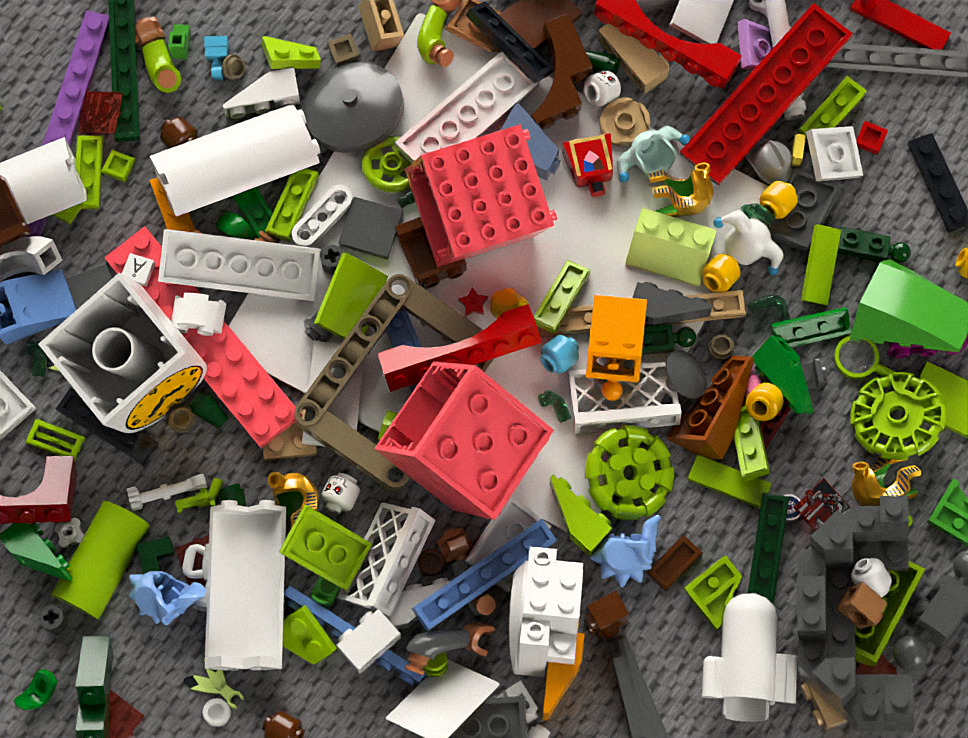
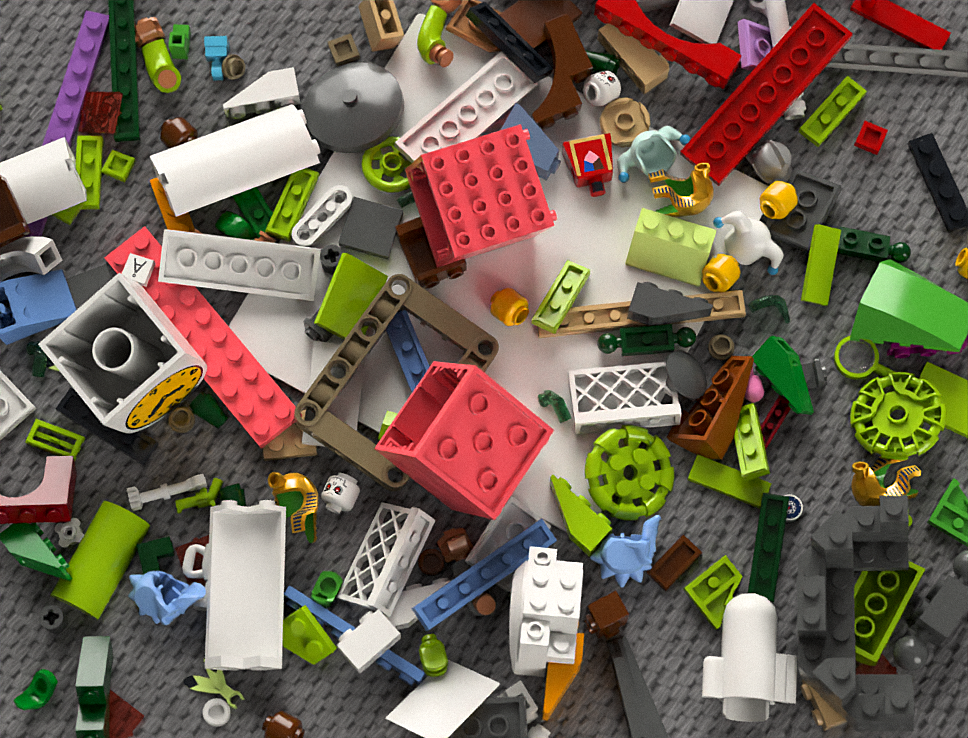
white cylinder [171,293,226,336] -> none
lime wing [261,36,321,69] -> none
lime tile [278,505,373,591] -> none
red arch [377,304,541,392] -> none
piece [405,622,497,675] -> none
red piece [458,287,488,317] -> none
medium azure head [540,335,579,374] -> none
light orange slope [586,295,647,401] -> none
clear green arm [741,203,775,226] -> none
yellow head [745,383,784,421] -> none
green tile [770,307,851,347] -> none
light yellow tile [790,134,806,167] -> none
piece [793,478,851,531] -> none
white plate [806,126,863,182] -> none
medium nougat brick [836,582,887,629] -> none
white head [851,558,892,597] -> none

